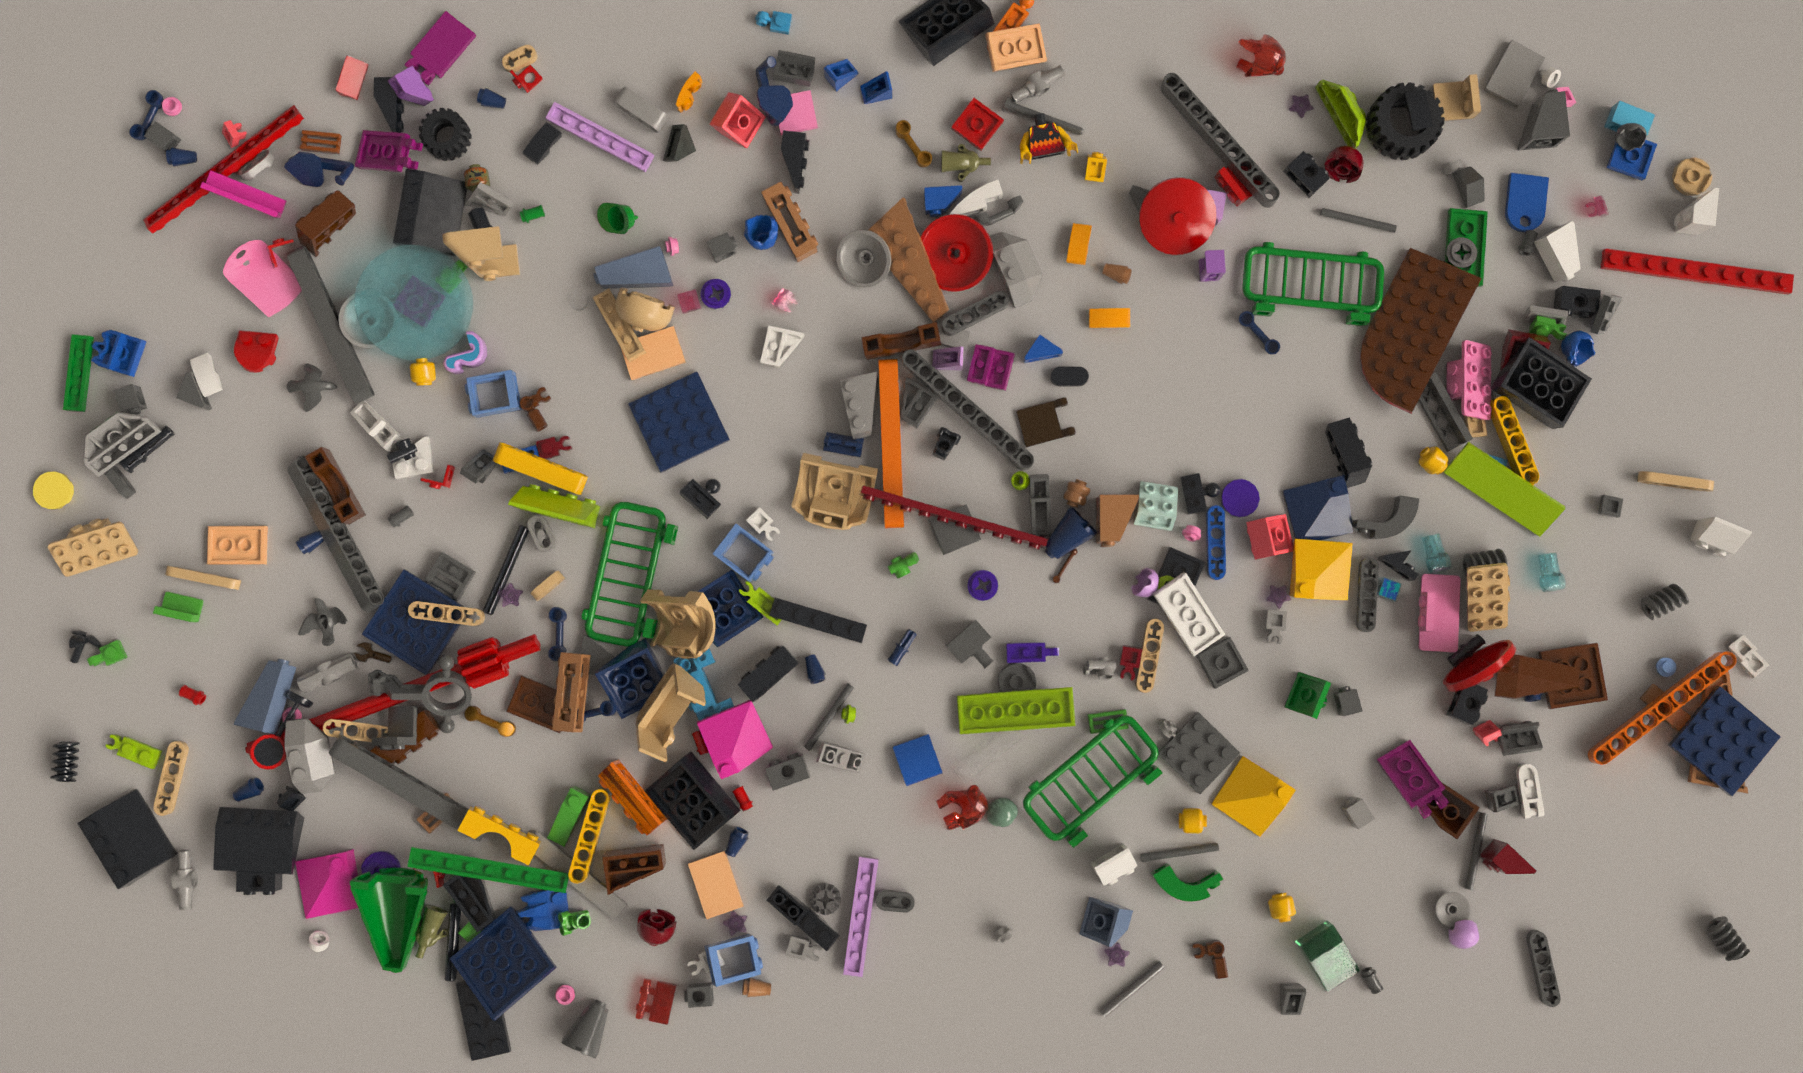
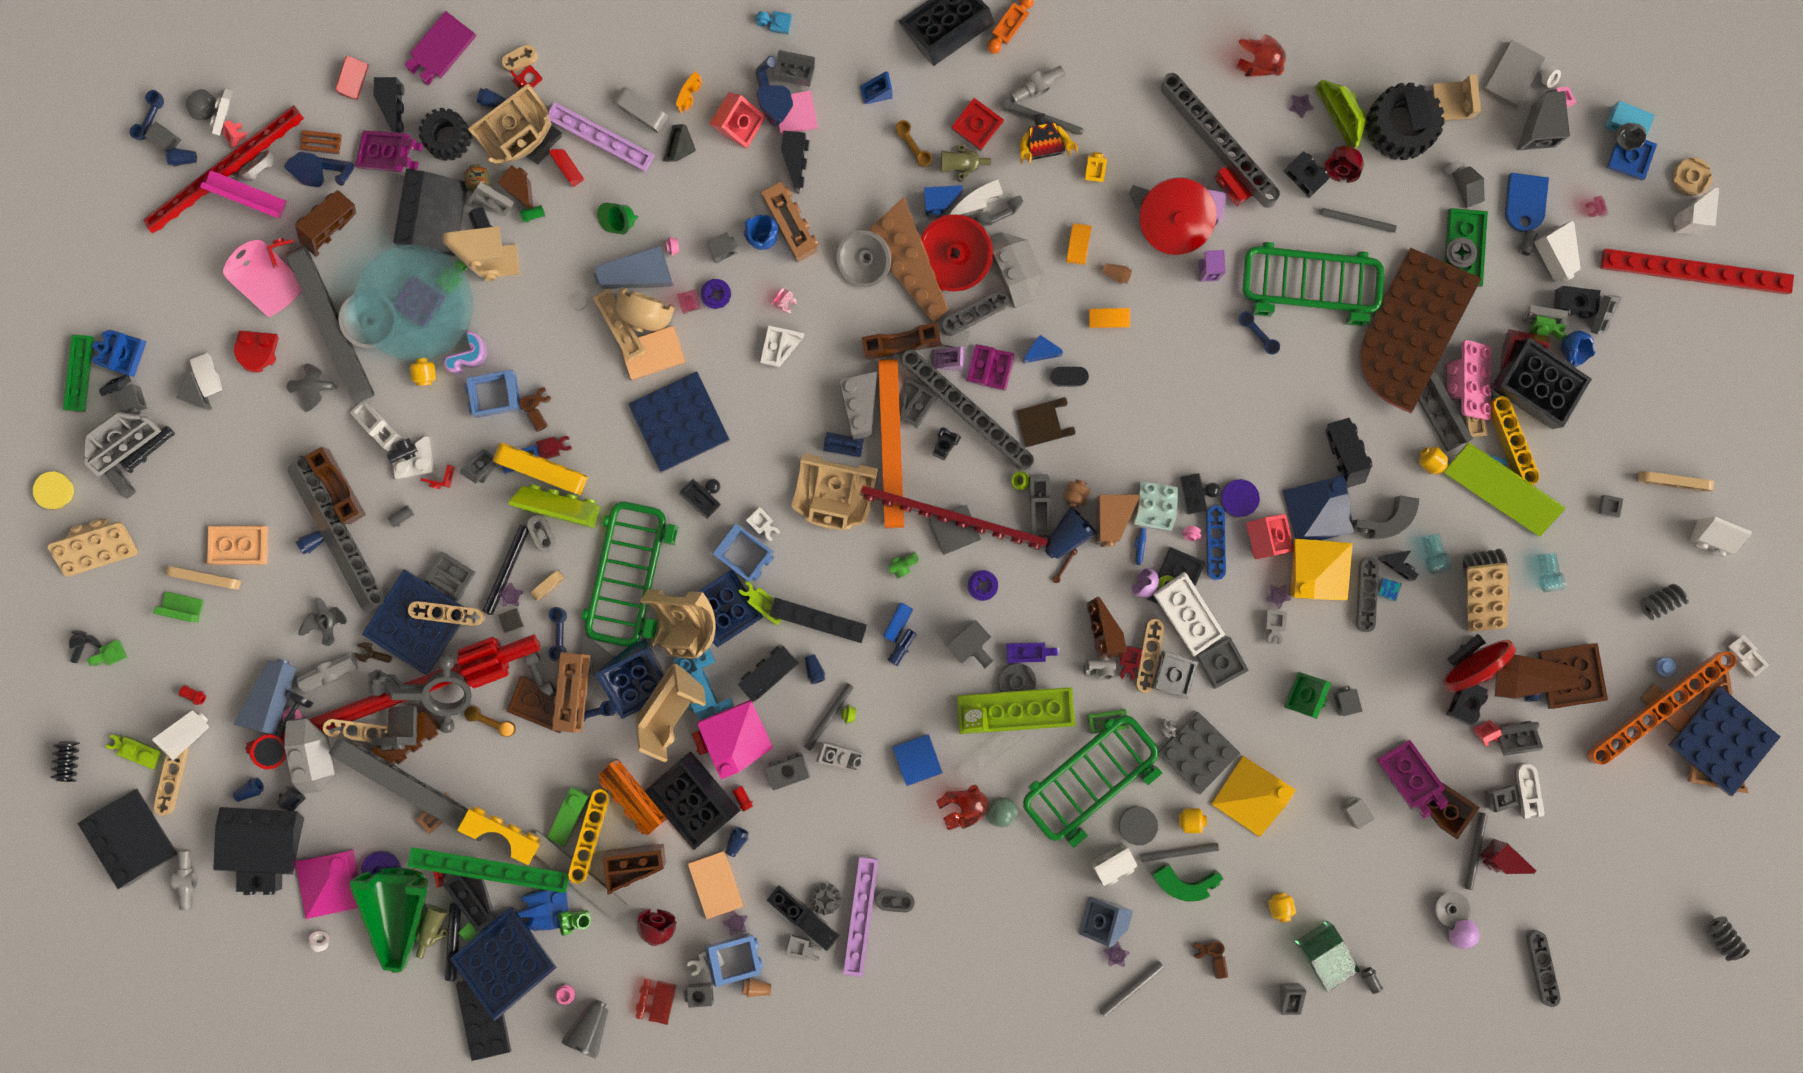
bright pink plate [162,97,182,116] -> none
medium lavender slope [388,66,434,106] -> none
blue slope [823,59,859,92] -> none
light nougat tile [985,23,1047,72] -> none
light grey plate [994,925,1013,943] -> none
bright pink bracket [1418,574,1461,652] -> none
none -> black tile [99,375,131,396]
none -> white slope [152,710,209,760]
none -> dark grey hair [186,89,216,120]
none -> white wing [210,89,233,136]
none -> tan piece [468,84,551,165]
none -> reddish brown slope [498,165,533,209]
none -> clear smoke tile [498,608,524,633]
none -> dark grey bar [526,652,557,697]
none -> red slope [549,149,584,187]
none -> blue slope [883,603,913,643]
none -> lime slope [964,704,989,734]
none -> reddish brown slope [1087,597,1127,658]
none -> dark grey tile [1119,806,1158,846]
none -> blue piece [1135,528,1146,565]
none -> plate [1151,651,1198,699]

